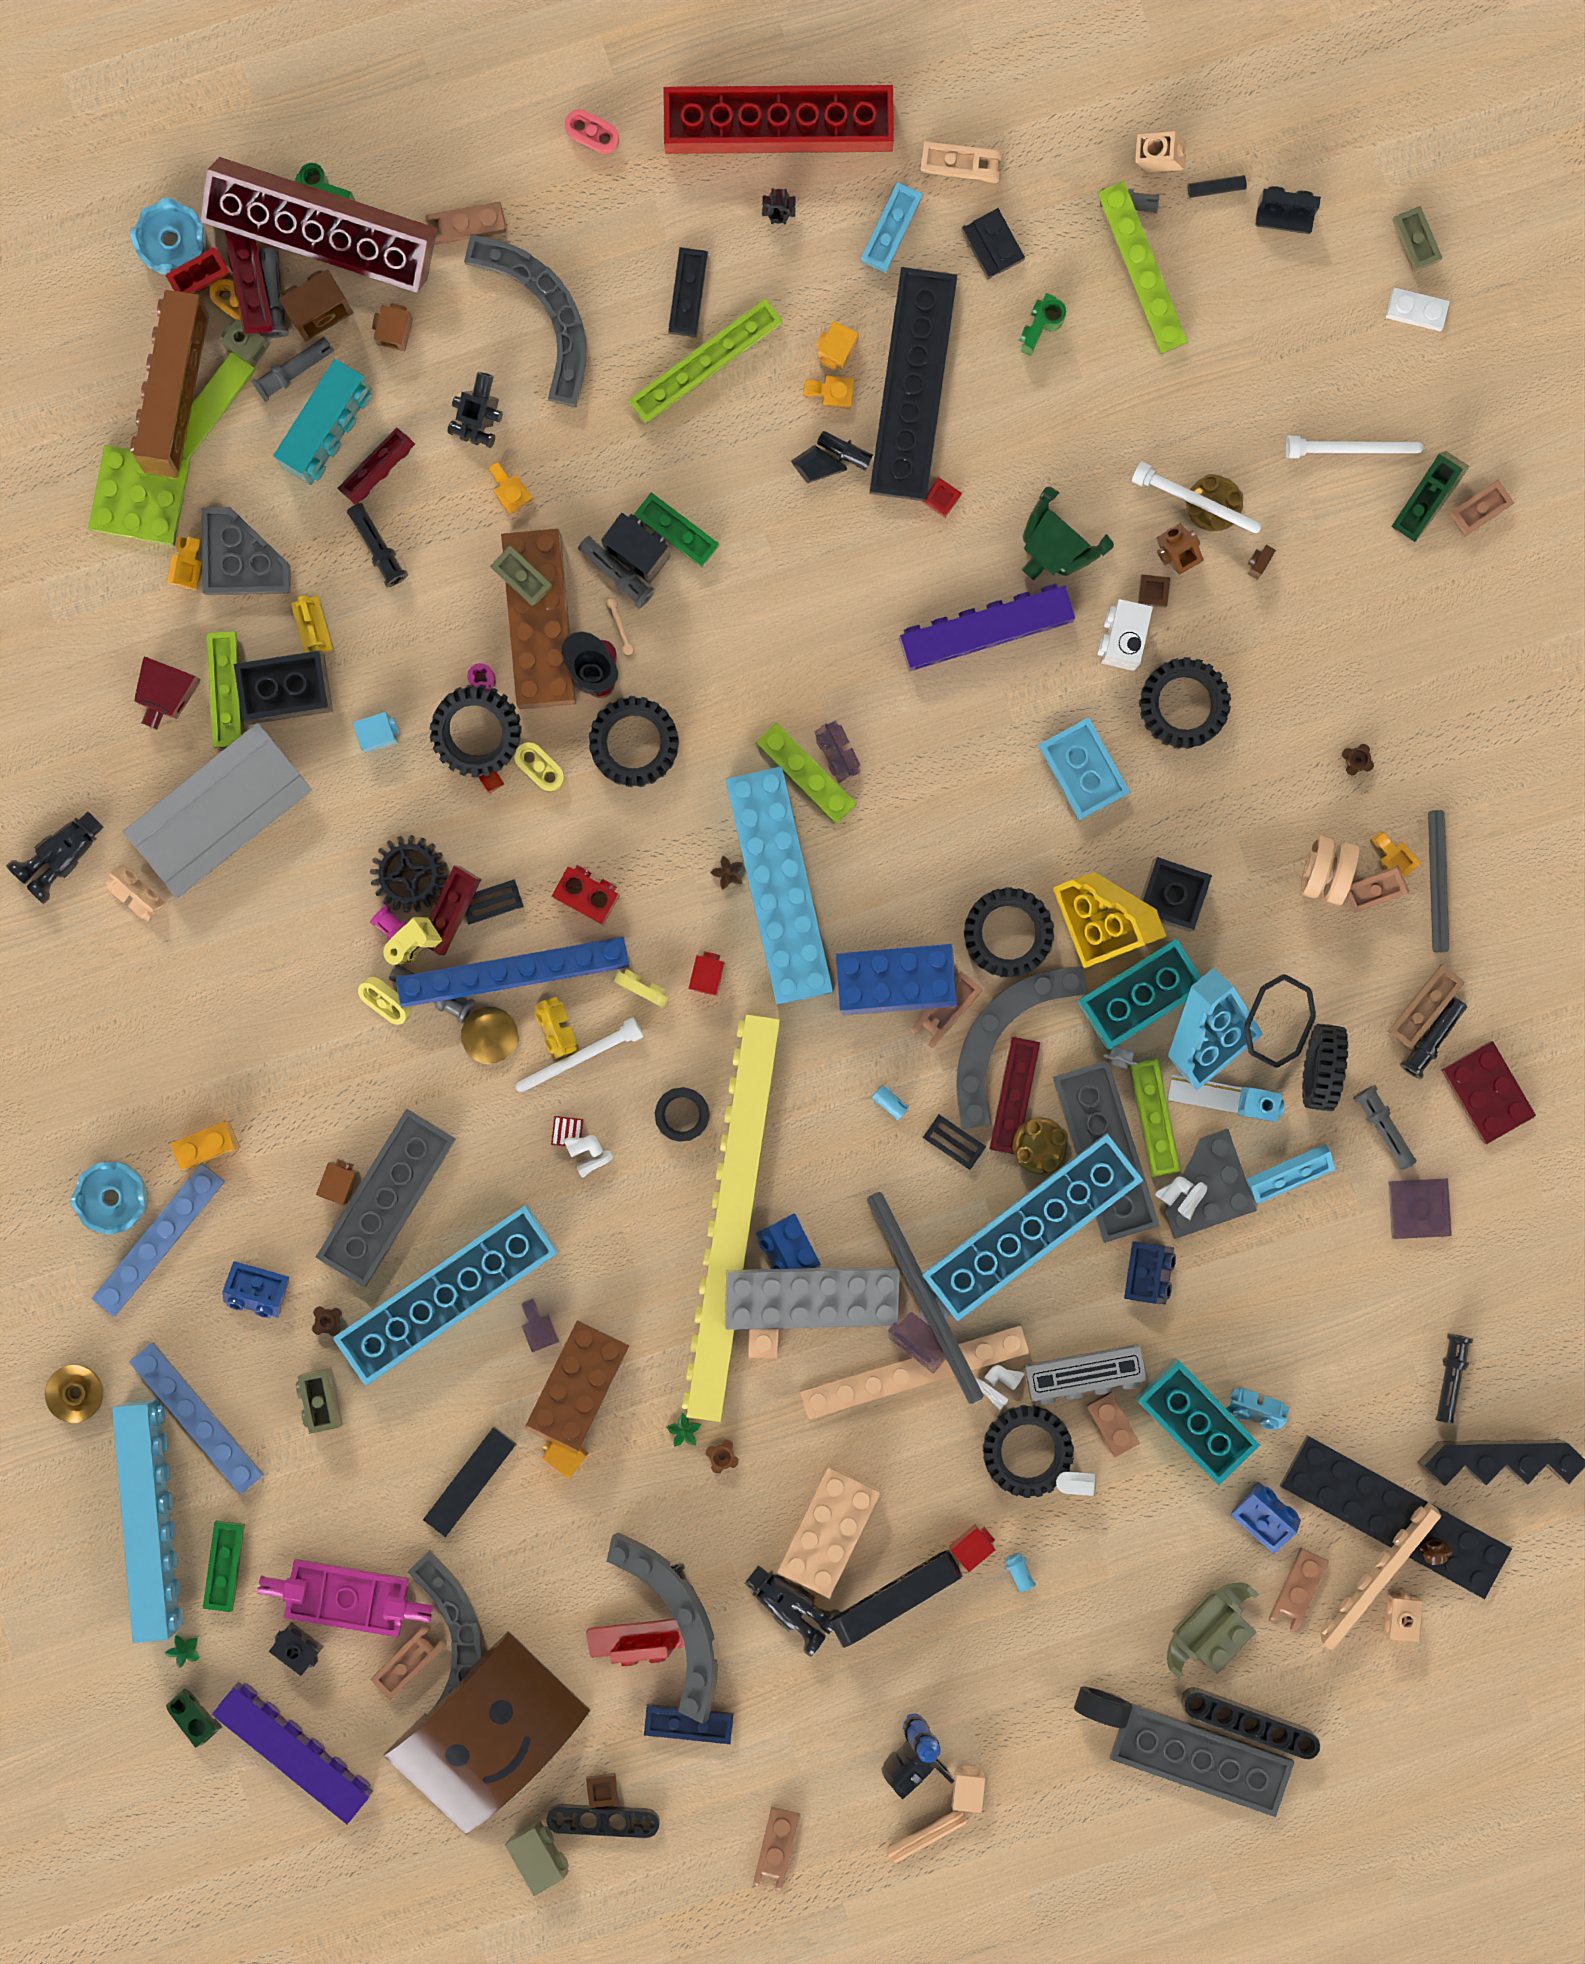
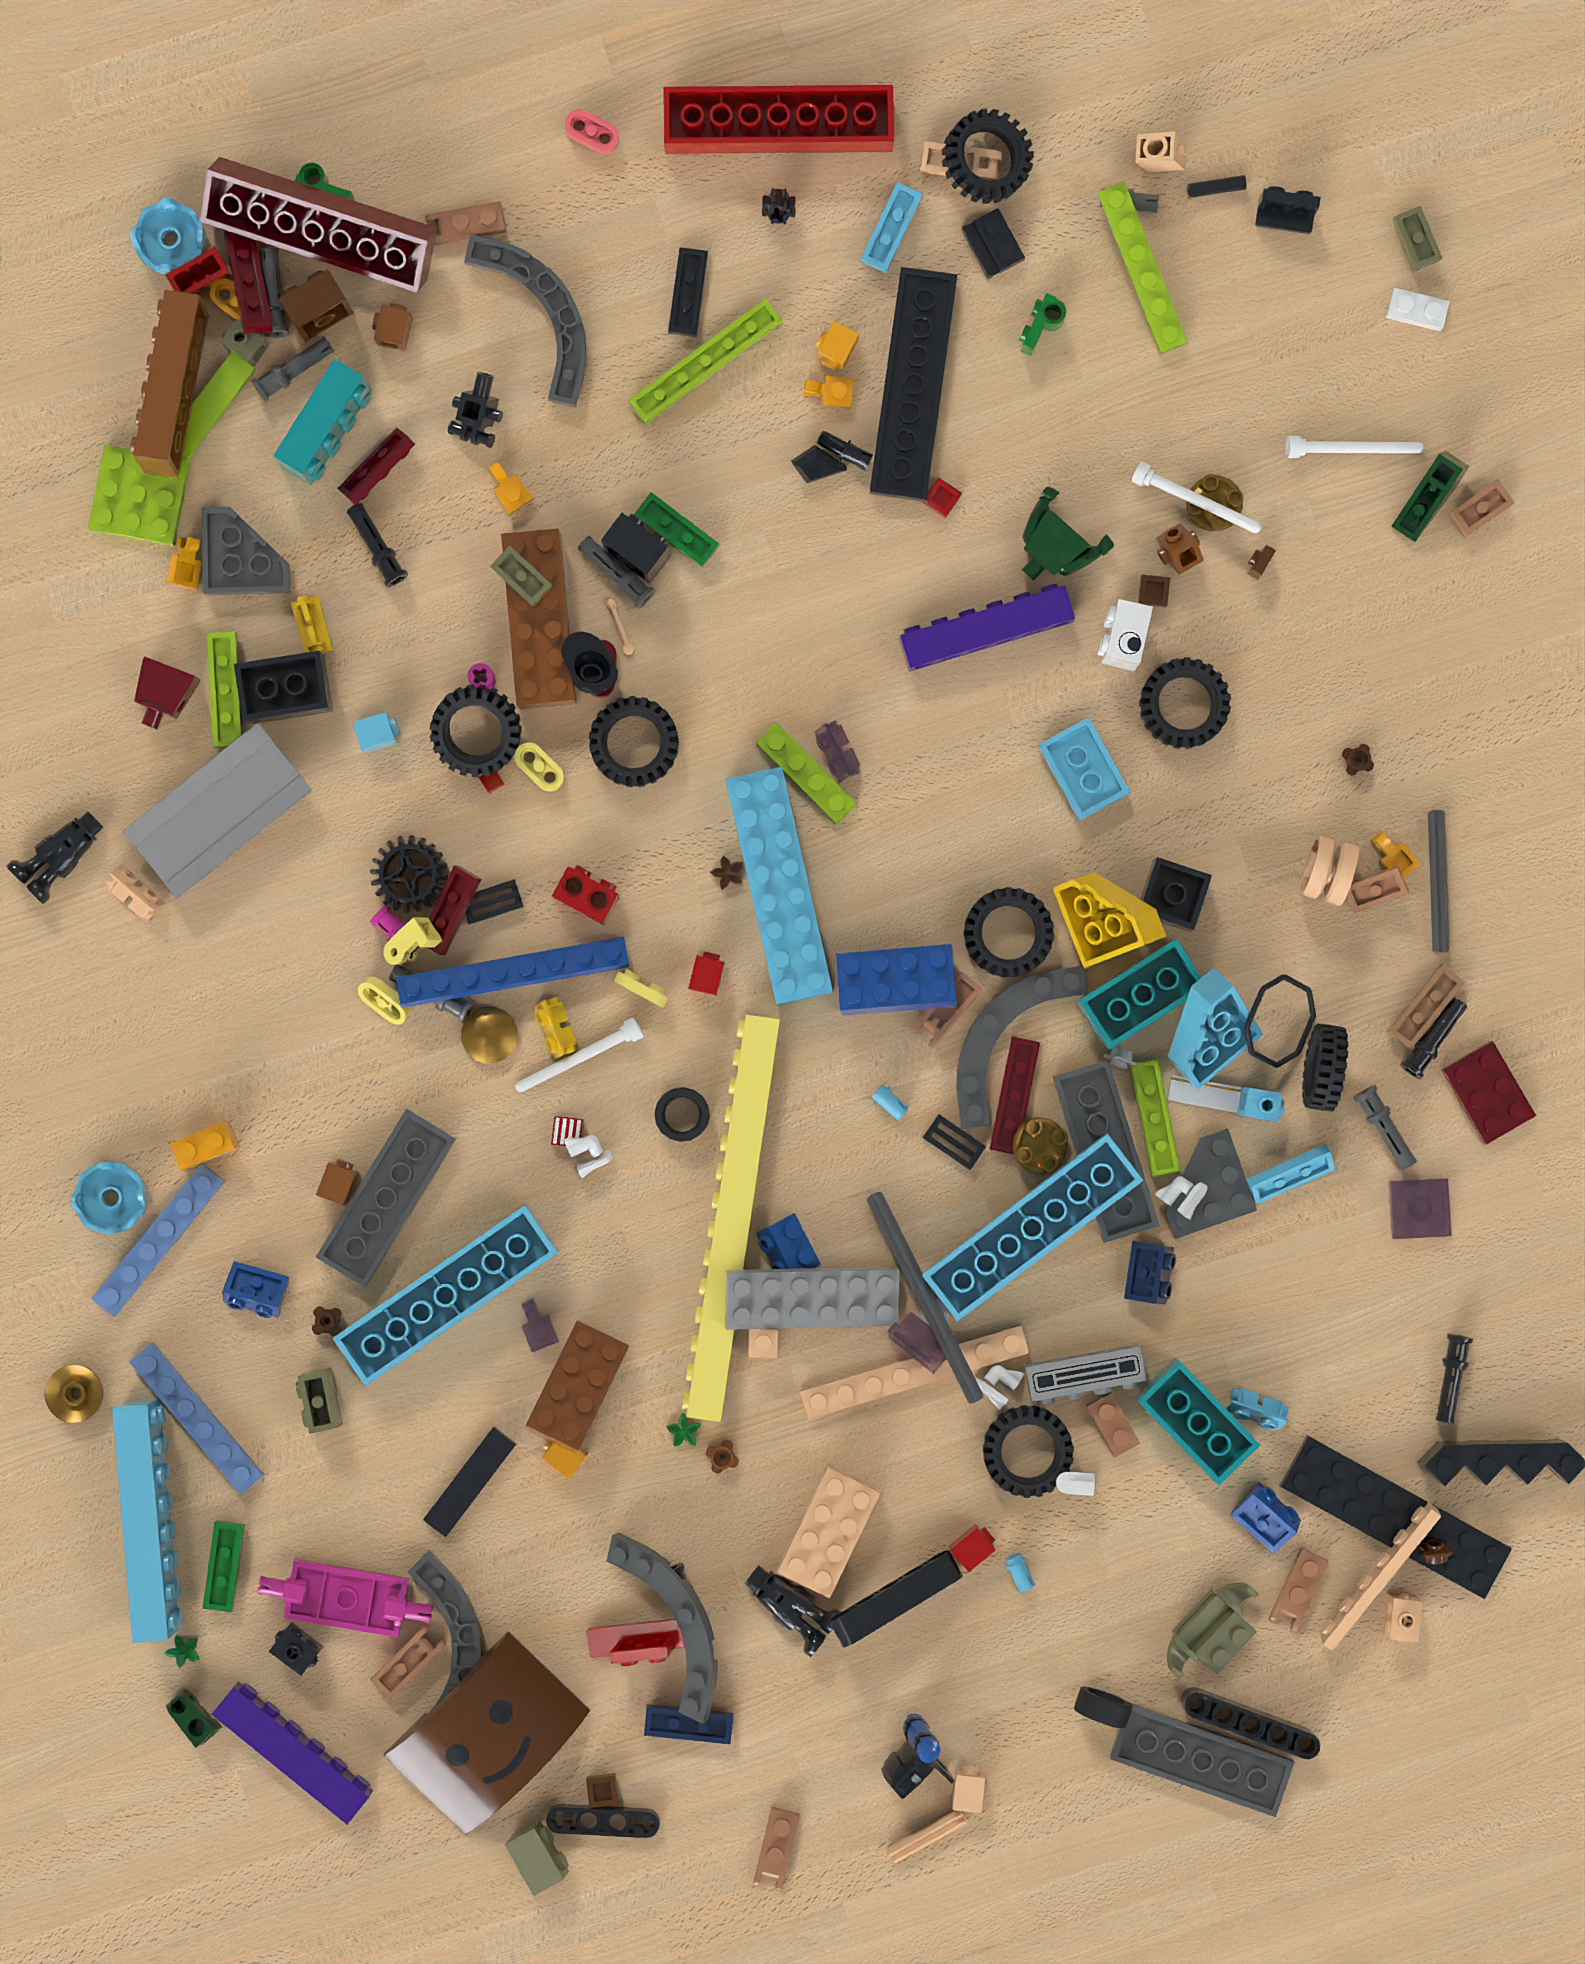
none -> black tyre [942,108,1034,204]

